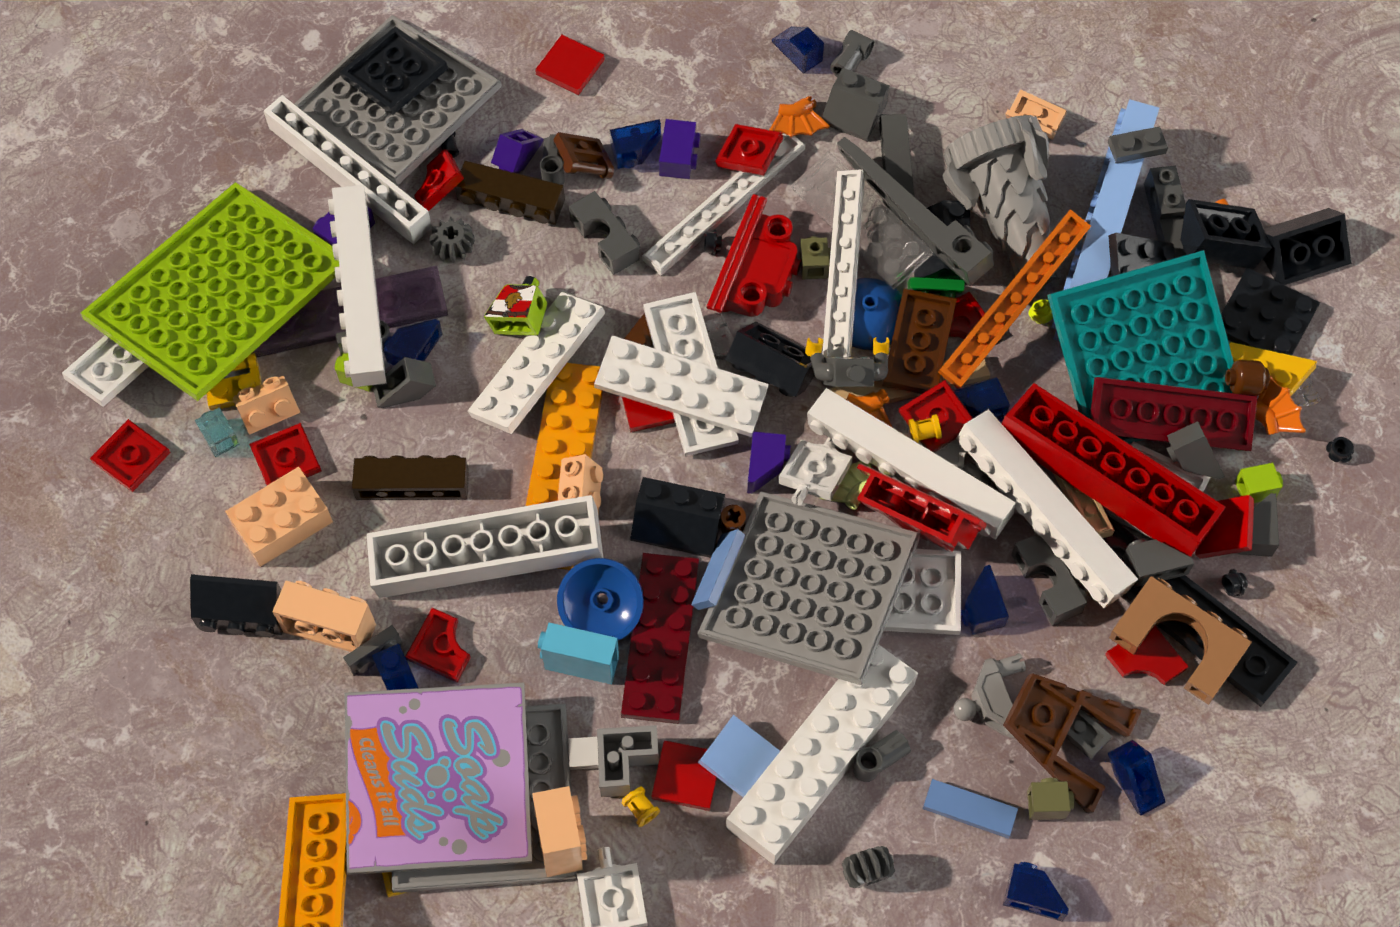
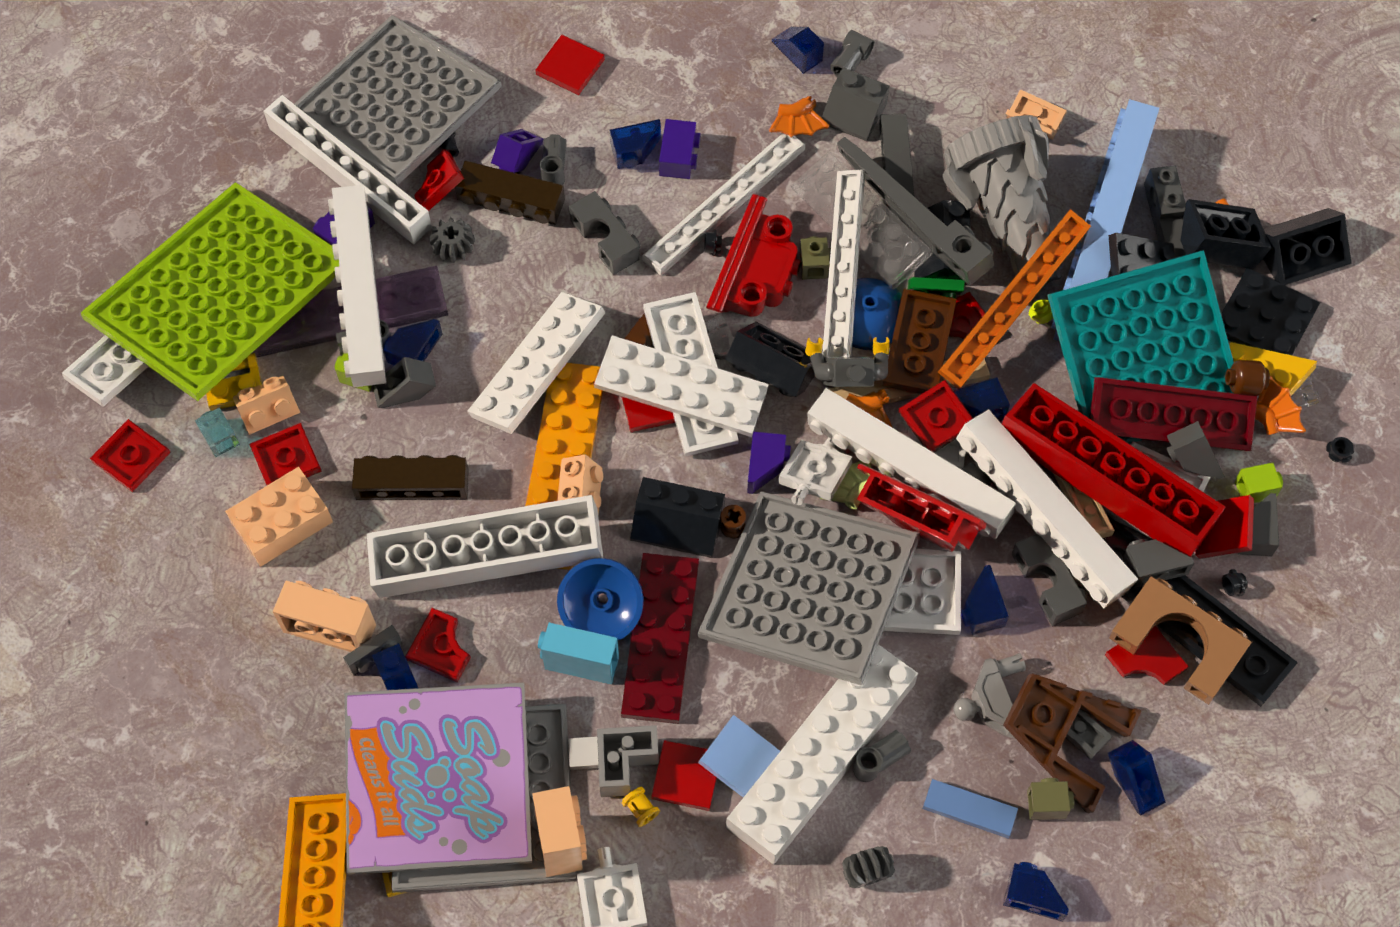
black slope [190,574,283,637] -> none
black plate [340,26,448,115] -> none
torso [484,276,547,336] -> none
reddish brown plate [553,132,614,179] -> none
medium blue tile [691,529,745,610] -> none
red tile [715,124,783,176] -> none
yellow bush [909,414,942,443] -> none
dark grey plate [1108,126,1168,163] -> none

